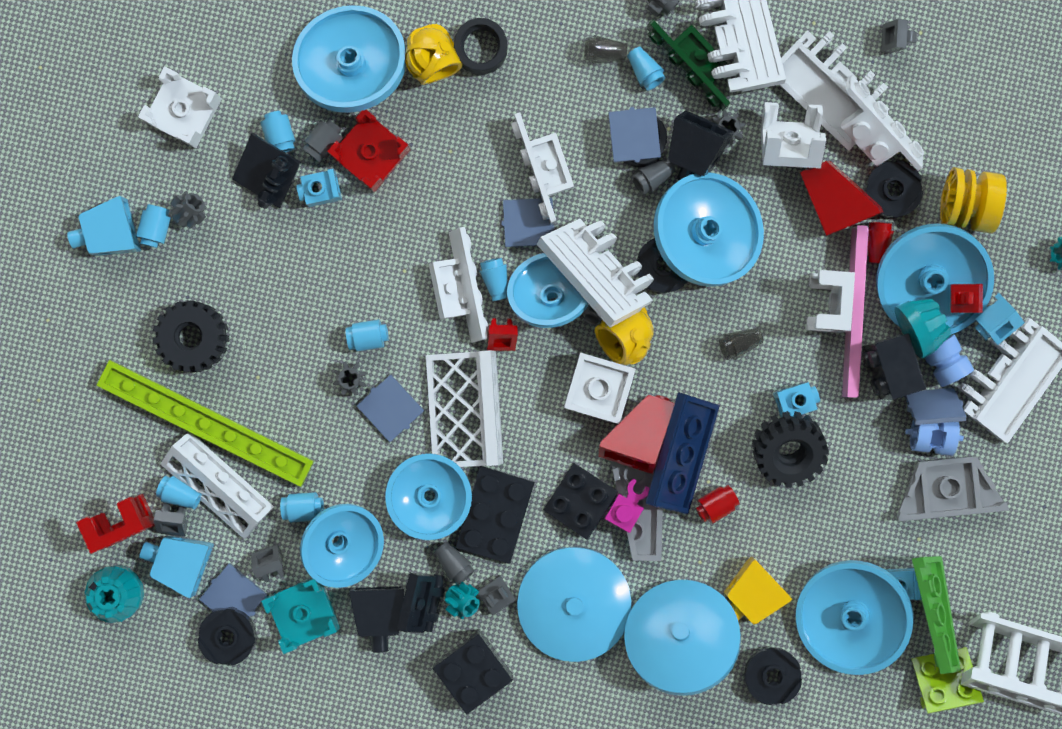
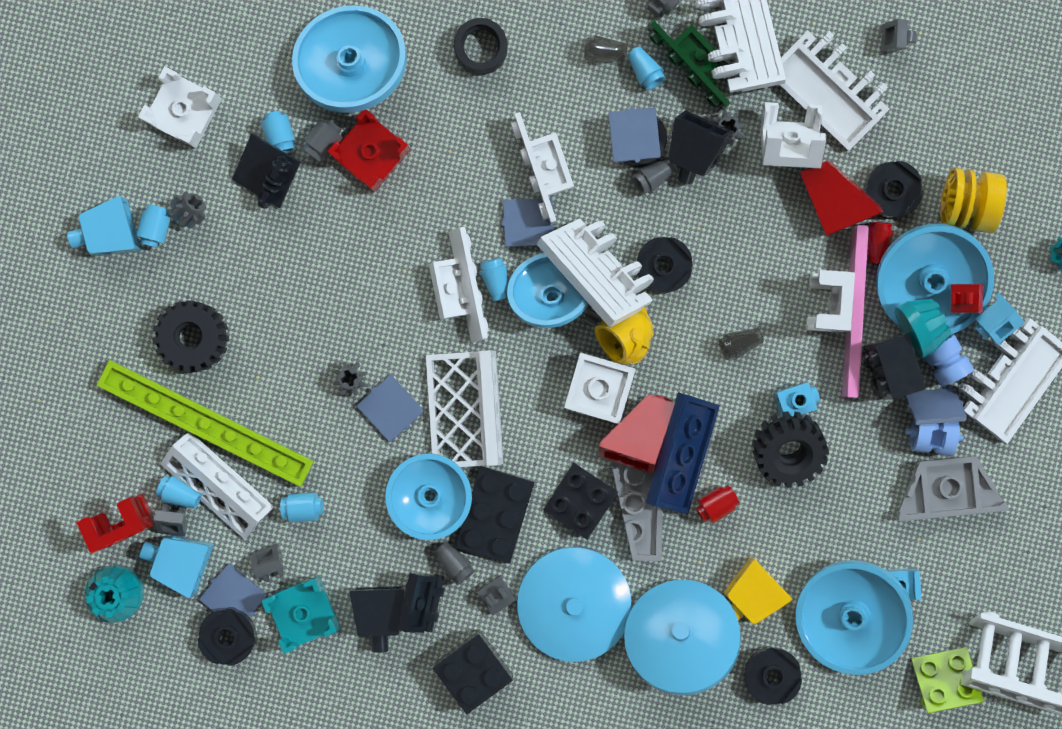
medium azure brick [297,169,342,207] -> none
medium azure dish [300,504,384,588] -> none
medium azure brick [345,319,389,352] -> none
yellow helmet [405,24,462,85] -> none
teal gear [444,582,480,619] -> none
red tile [487,318,518,351] -> none
dark pink plate [605,479,650,533] -> none
medium azure dish [654,173,764,287] -> none
white bracket [841,75,924,171] -> none
bright green wing [912,556,961,674] -> none

